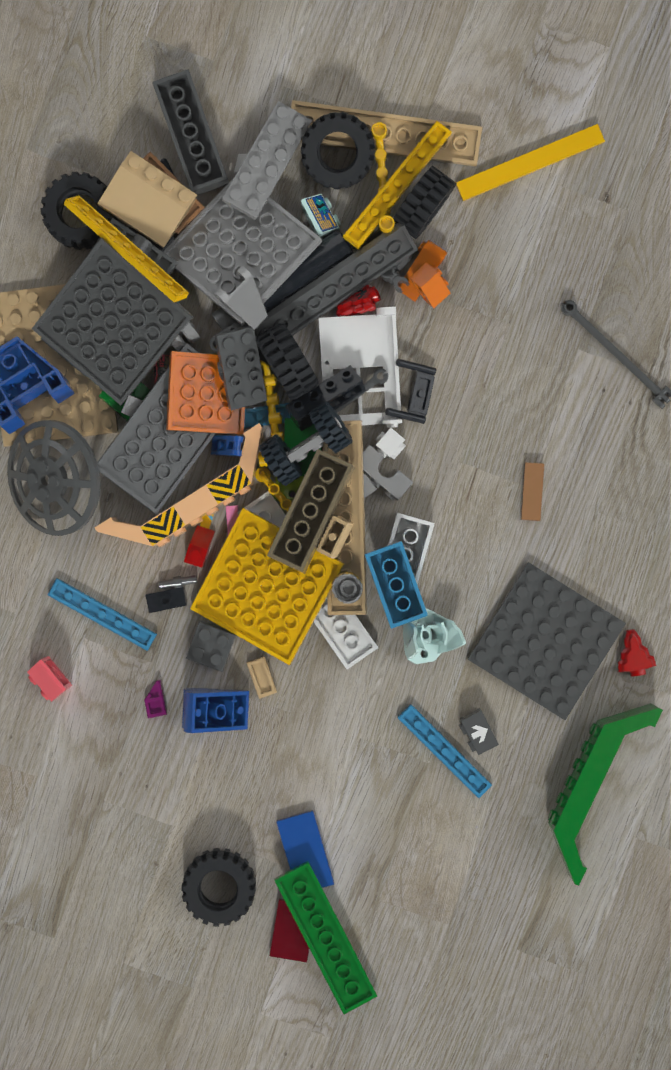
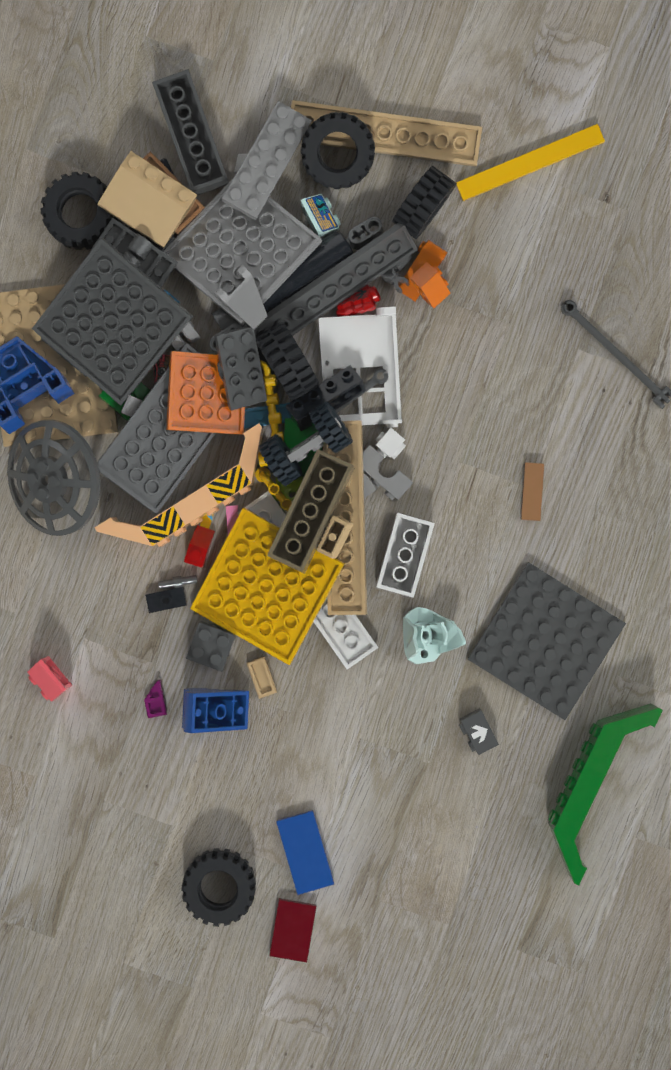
dark azure tile [48,578,157,651] -> none
yellow tile [64,196,189,303] -> none
blue plate [211,436,244,456] -> none
green plate [274,861,378,1014] -> none
light grey hair [331,572,363,604] -> none
yellow tile [343,121,452,249] -> none
dark azure brick [364,541,428,629] -> none
yellow bar [371,122,395,233] -> none
black plate [385,359,436,424] -> none
dark azure tile [397,704,492,798] -> none
red rock [617,629,656,676] -> none

